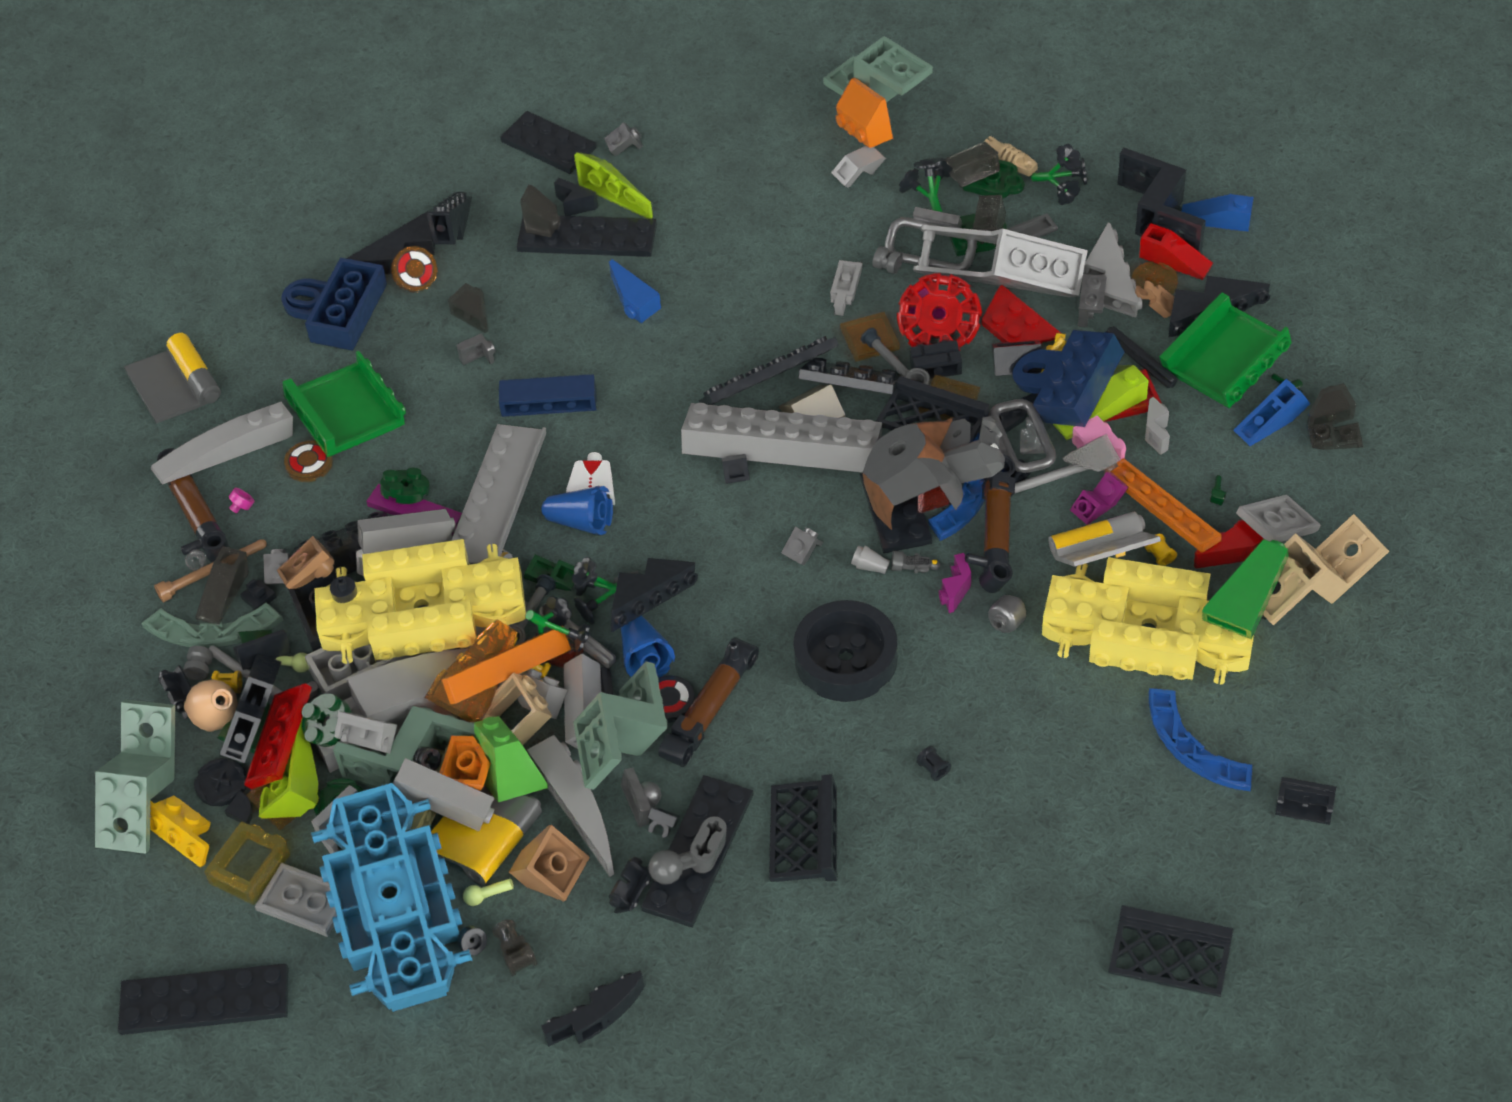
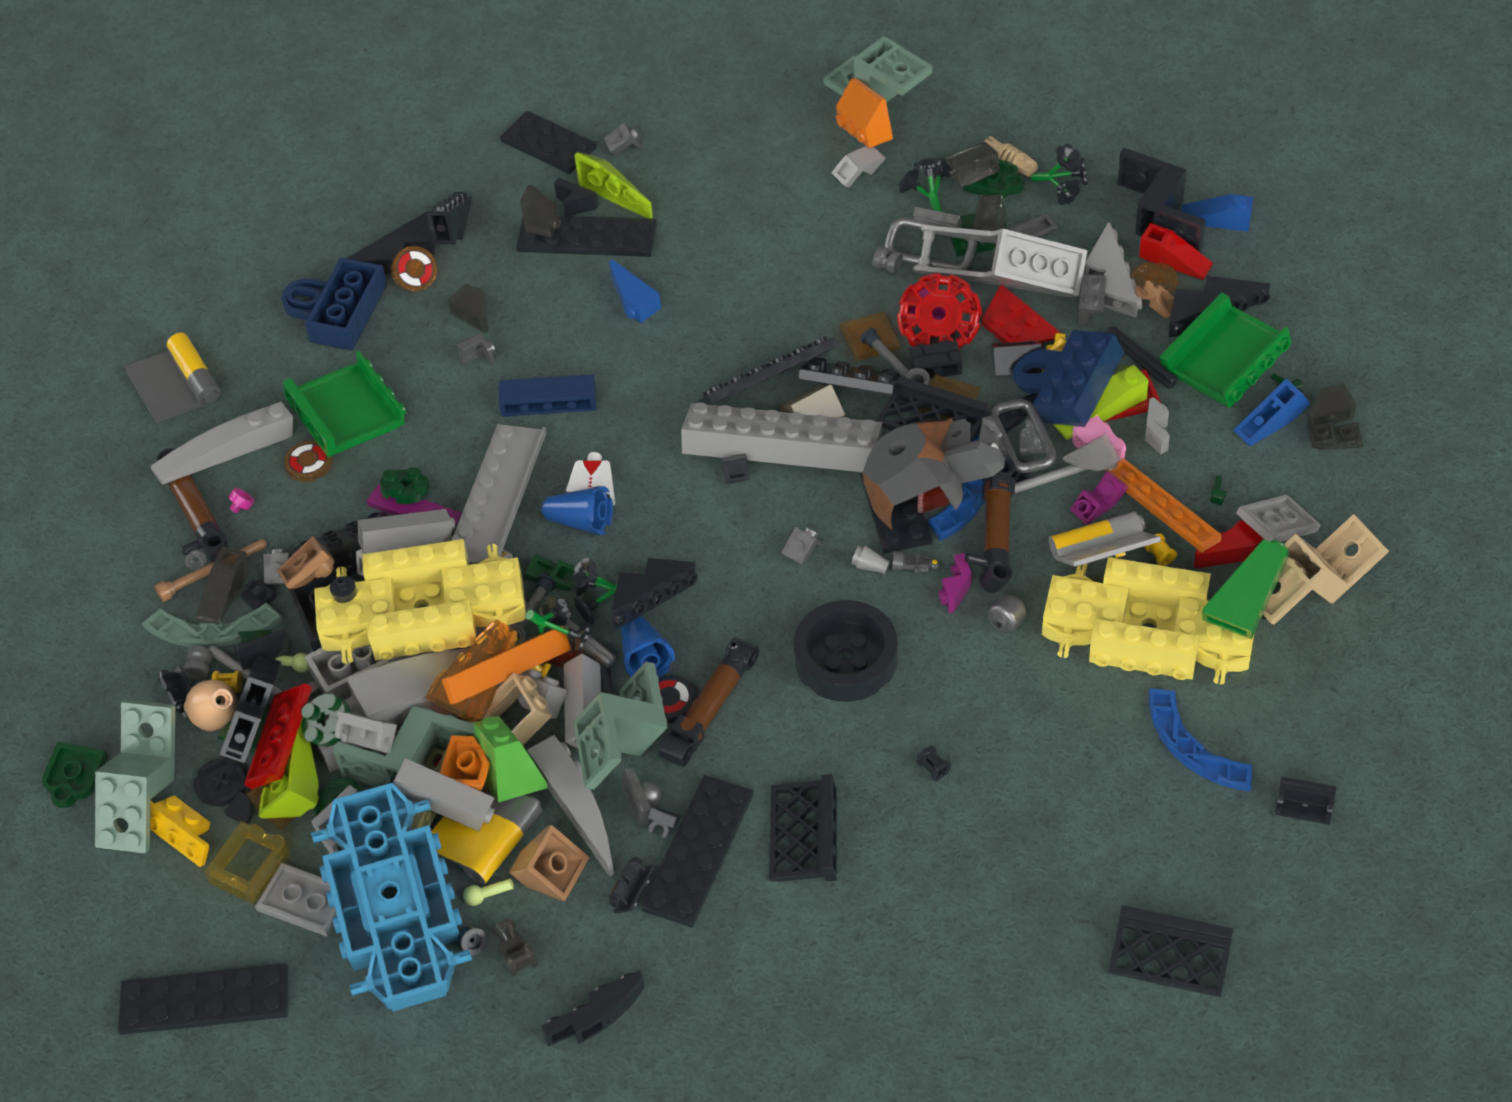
black bush [414,747,441,771] -> none
dark grey beam [648,816,727,884] -> none
light grey hinge [830,260,862,316] -> none
none -> dark green plate [42,742,108,808]

